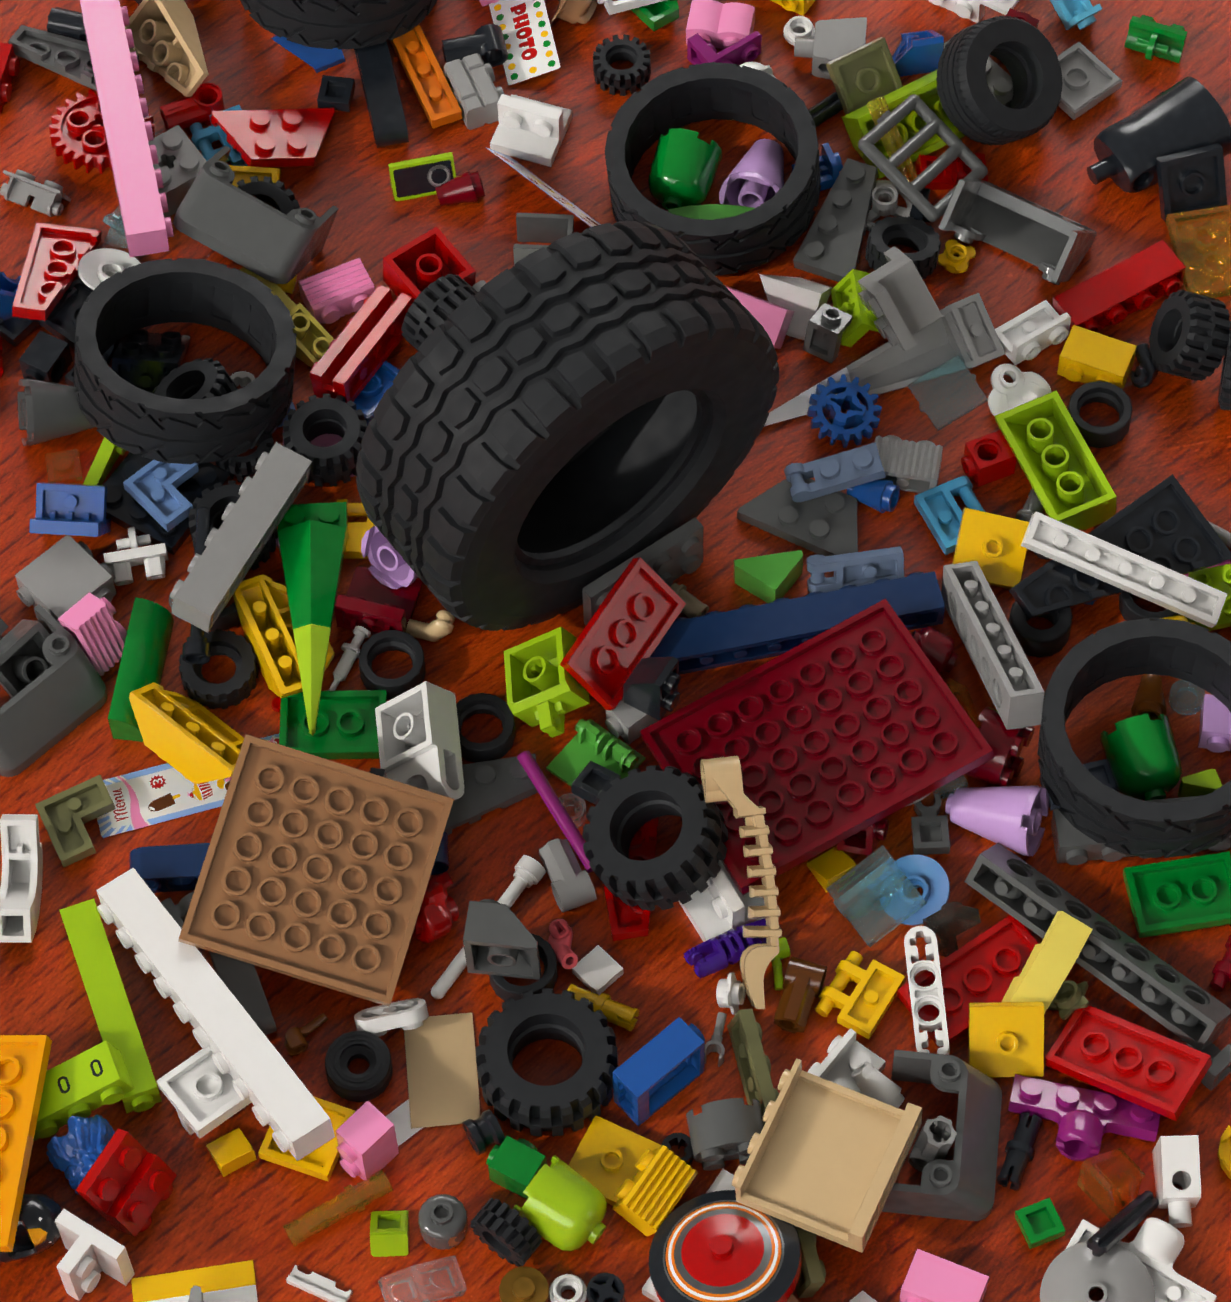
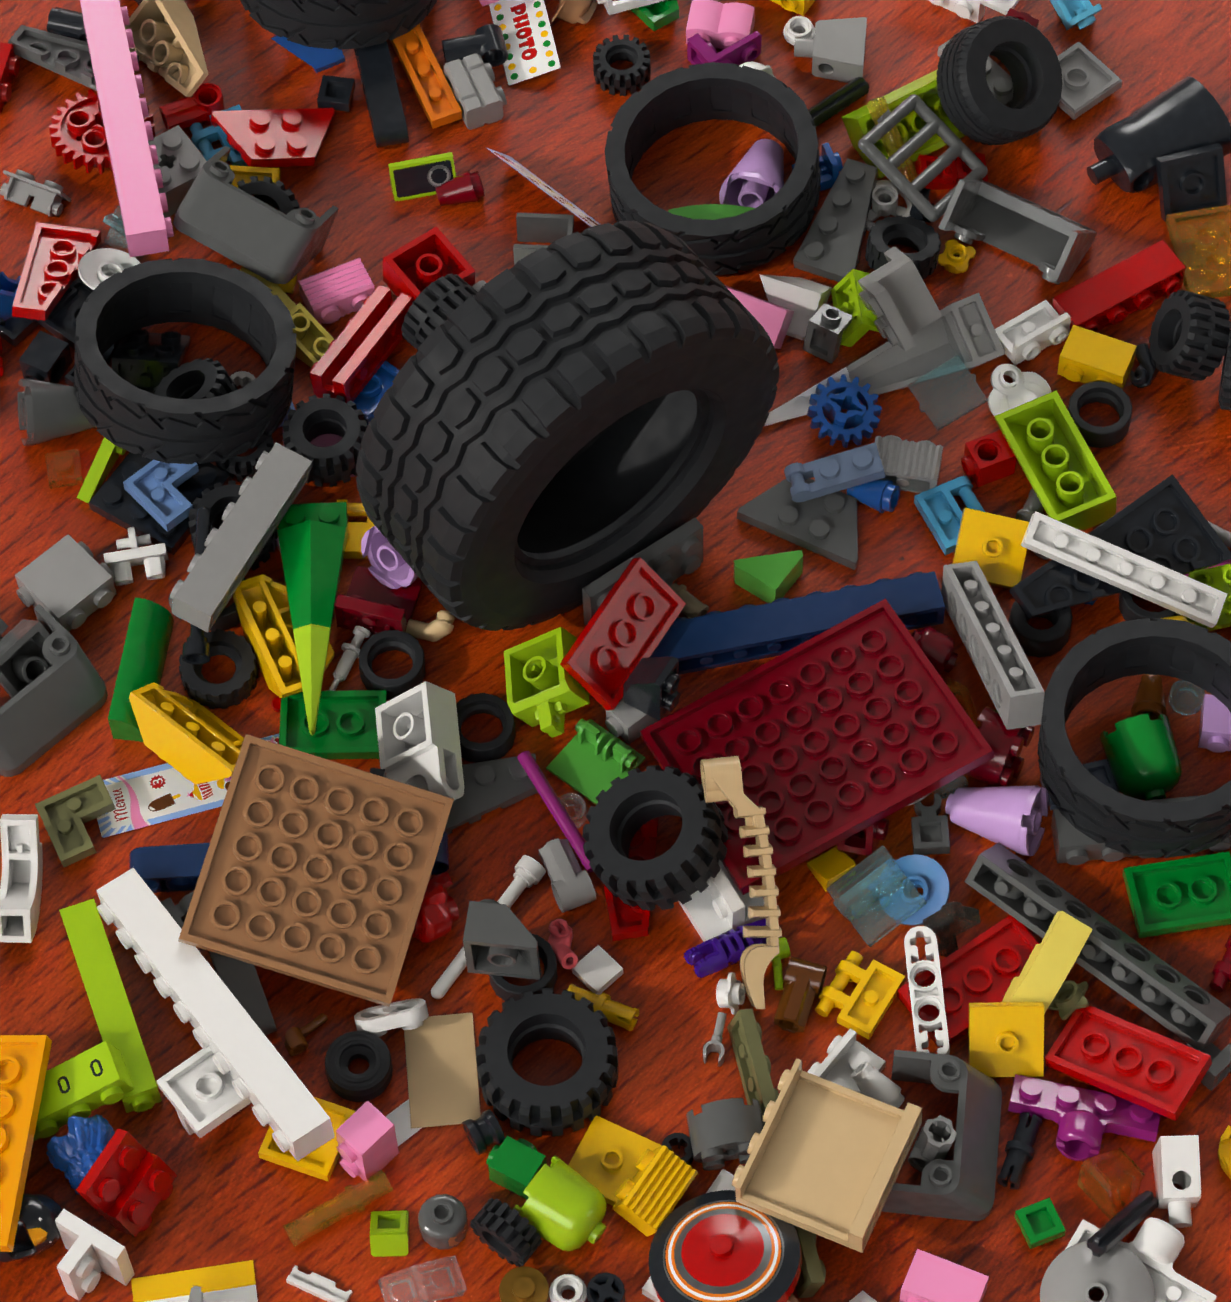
blue bracket [29,482,111,537] -> none
bright pink brick [57,592,127,676] -> none
yellow slope [206,1128,257,1177] -> none
white bracket [490,94,572,167] -> none
black plate [571,761,621,805] -> none
blue window [613,1017,705,1127] -> none
green cylinder [648,128,722,210] -> none
sand blue plate [806,546,904,593] -> none
olive tile [826,37,903,115] -> none
blue slope [892,29,944,77] -> none
green hips [1124,15,1188,63] -> none
lime slope [1178,768,1223,797] -> none

